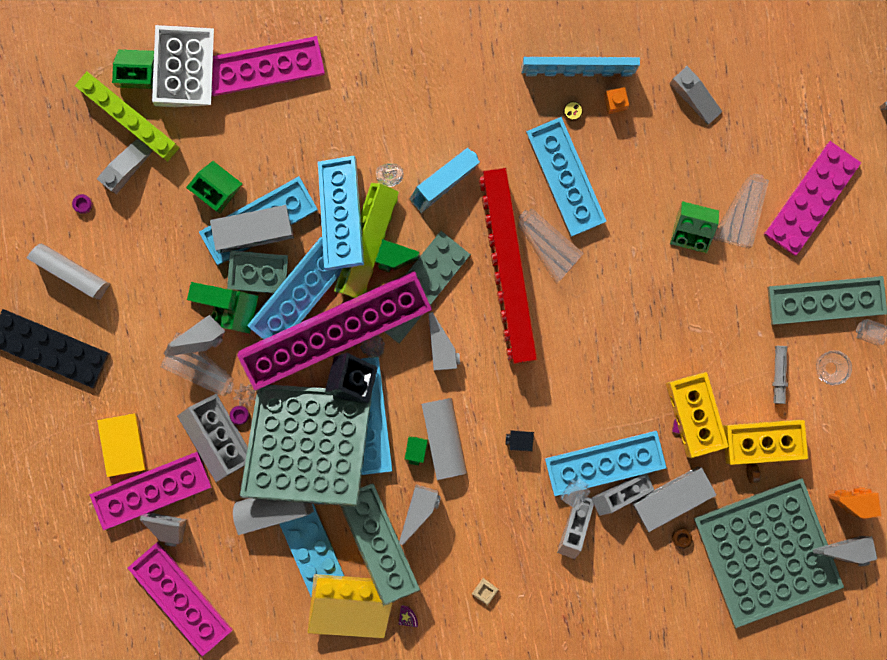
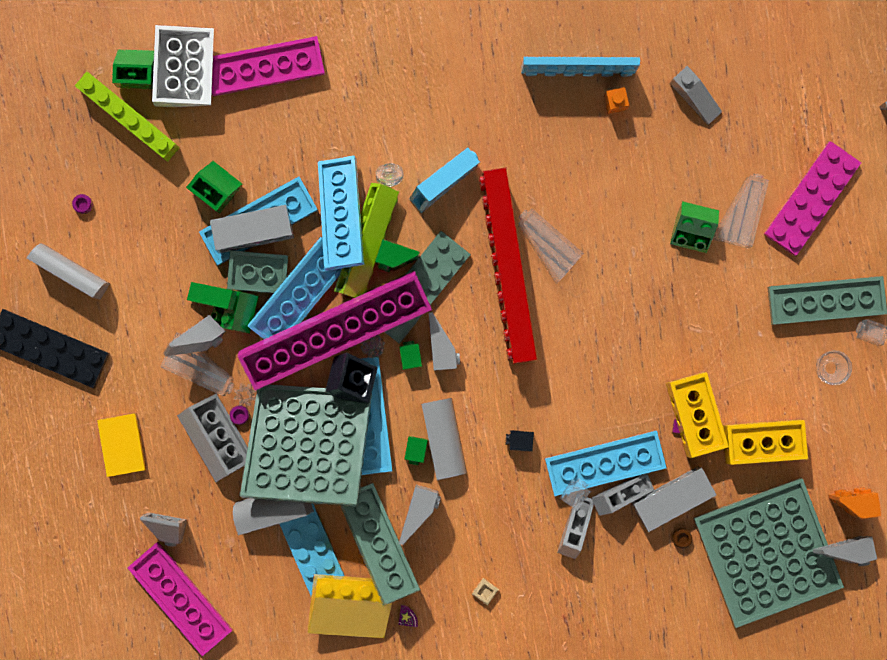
dark pink plate [89,451,212,530] -> none
light grey slope [97,138,153,194] -> none
medium azure plate [526,117,607,237] -> none
tile [563,101,583,121] -> none
reddish brown tile [746,464,760,484] -> none
light grey pin [772,346,788,404] -> none
none -> green brick [399,341,422,370]

